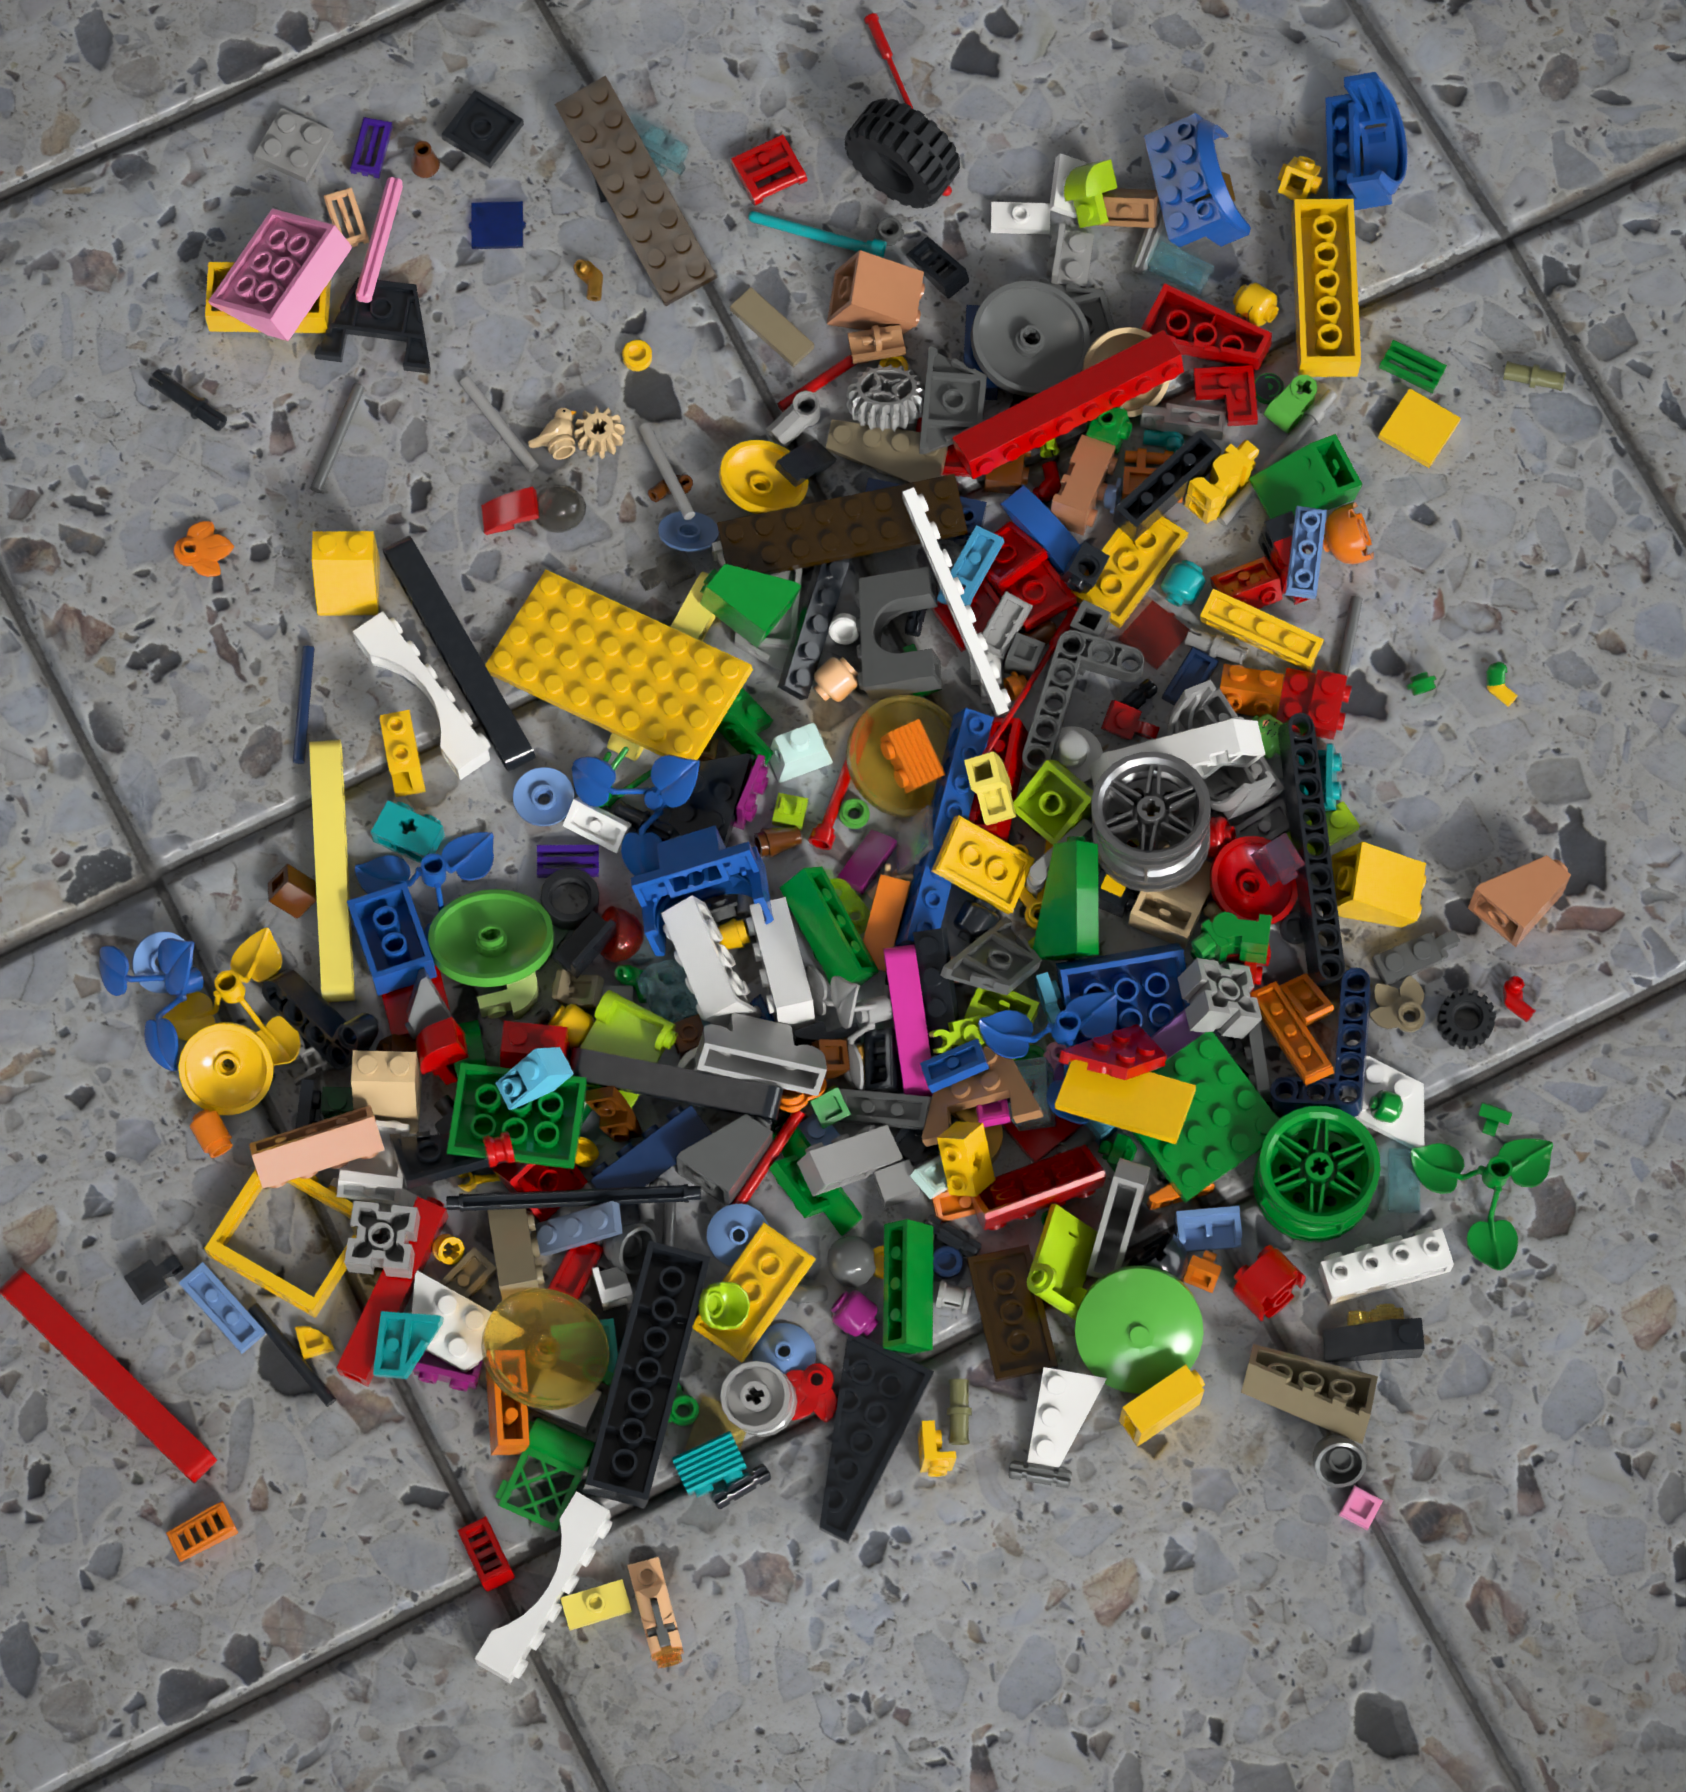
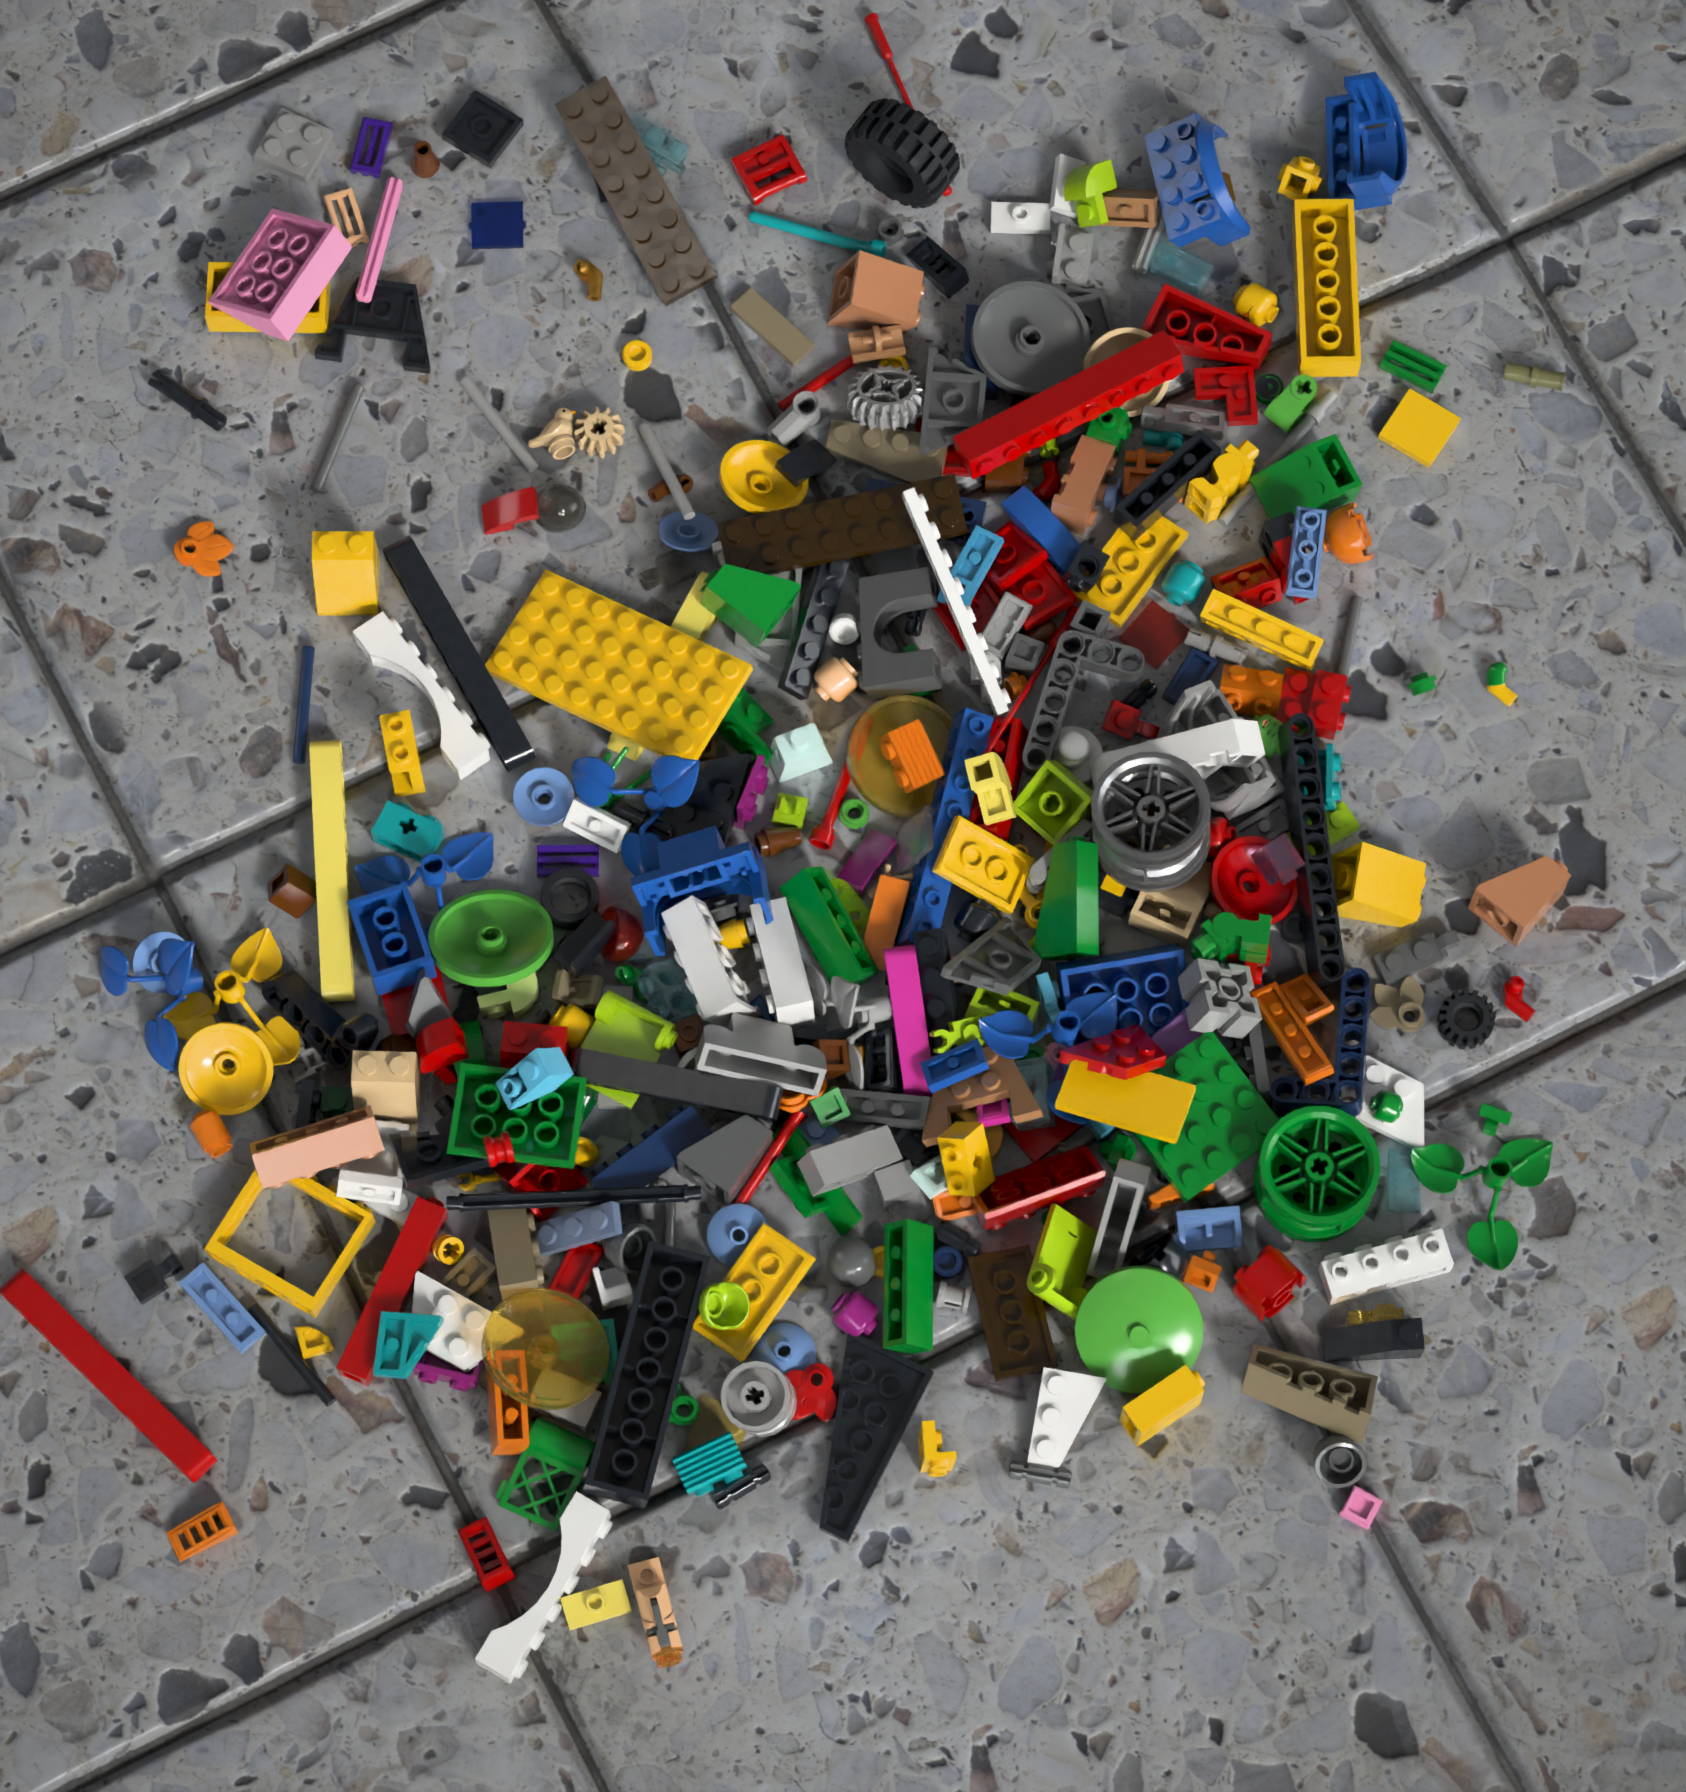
light grey brick [344,1200,420,1279] -> none
reddish brown slope [585,1086,642,1142] -> none
olive pin [946,1378,972,1445] -> none

